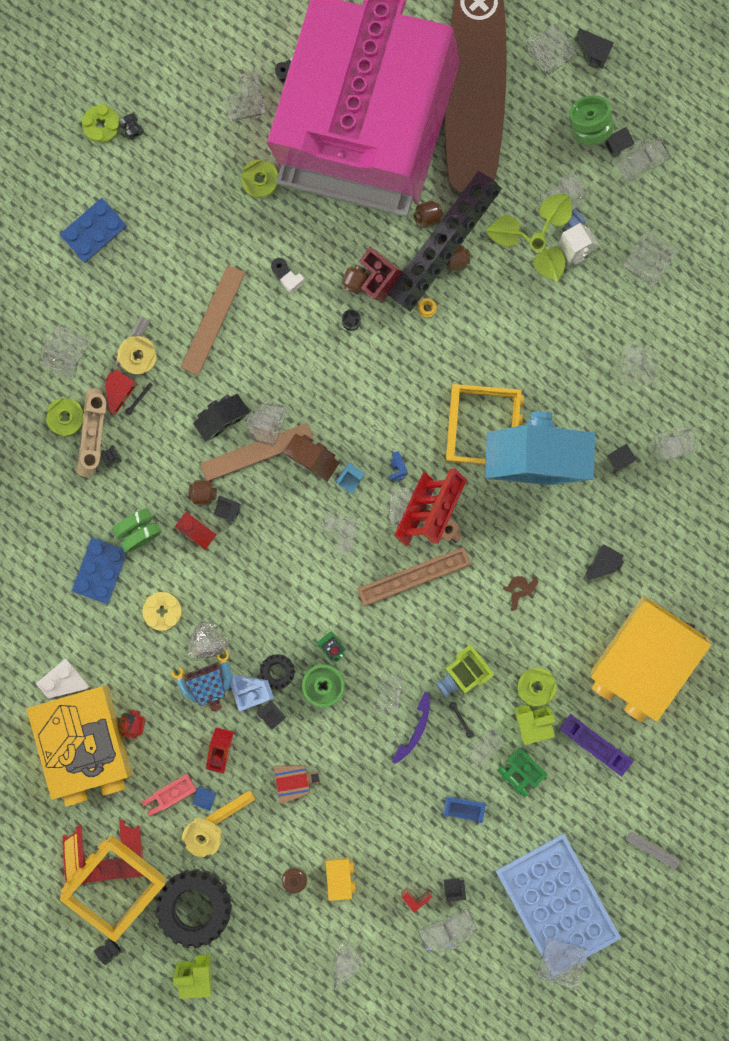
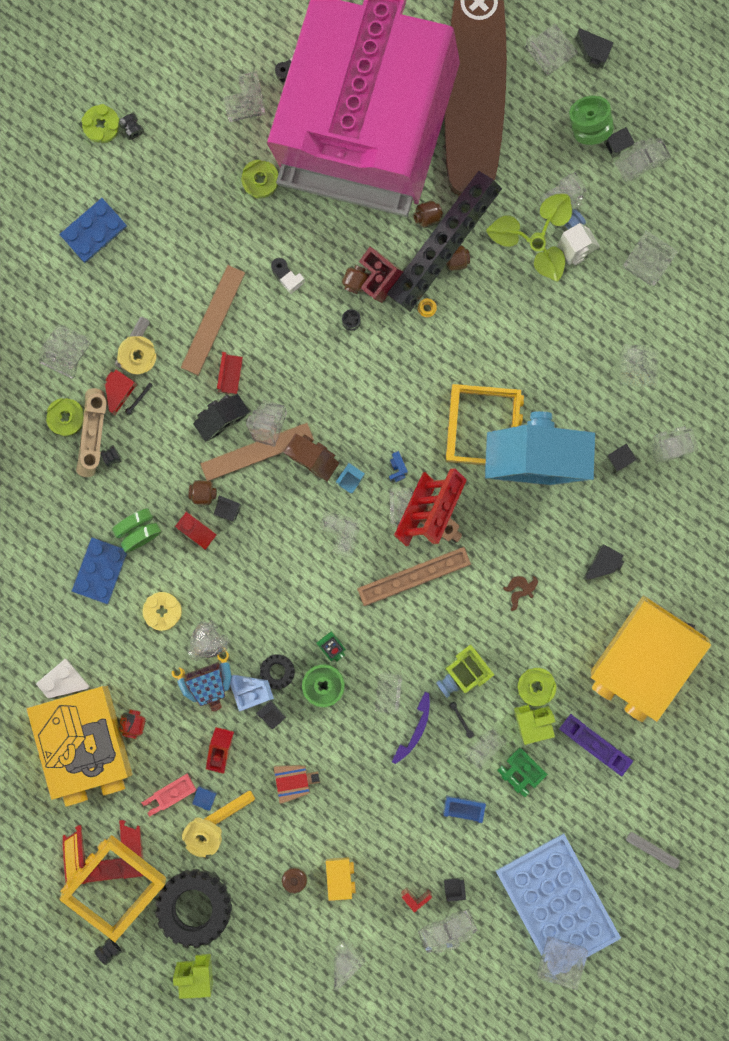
none -> red panel [217,352,243,395]

